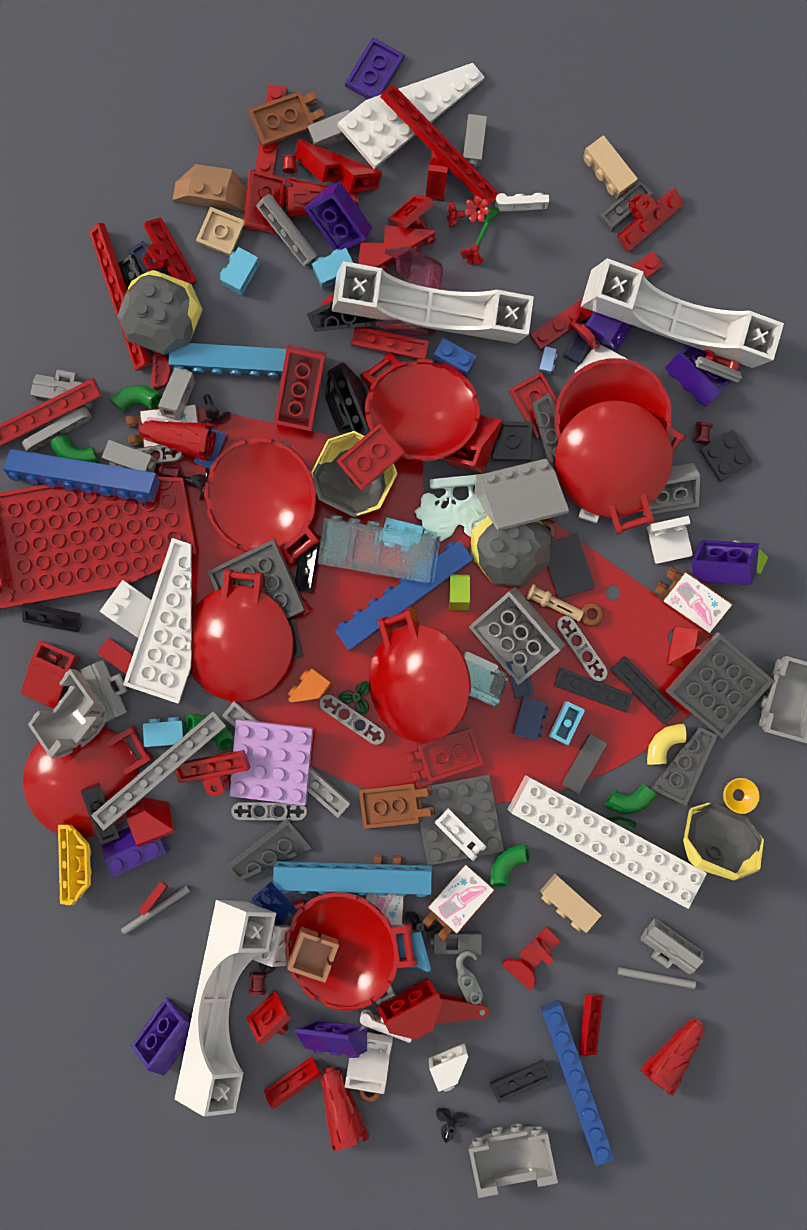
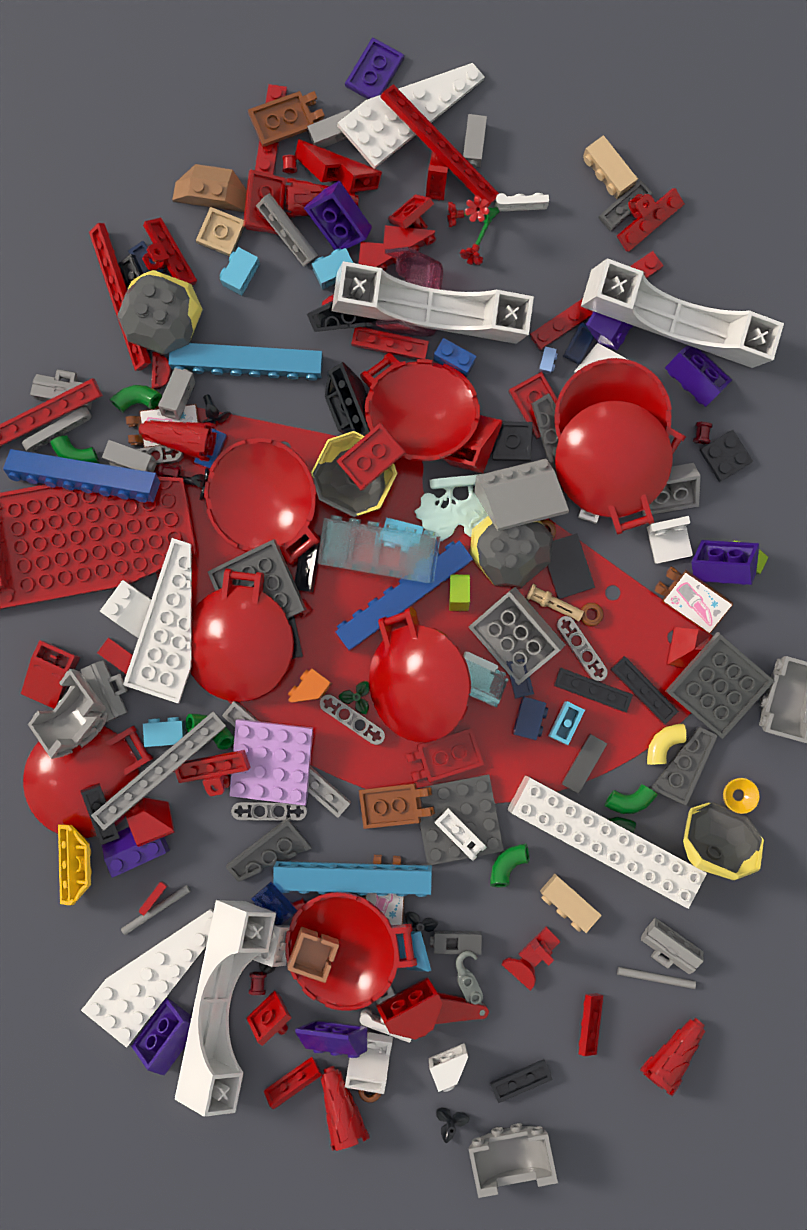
black plate [21,603,81,632] -> none
red brick [273,344,327,431] -> none
tile [422,864,495,942] -> none
blue brick [540,1000,615,1166] -> none
red tile [569,319,600,351] -> none
light grey axle [695,356,742,383] -> none
red arm [704,350,740,370] -> none
none -> white wing [81,909,214,1047]

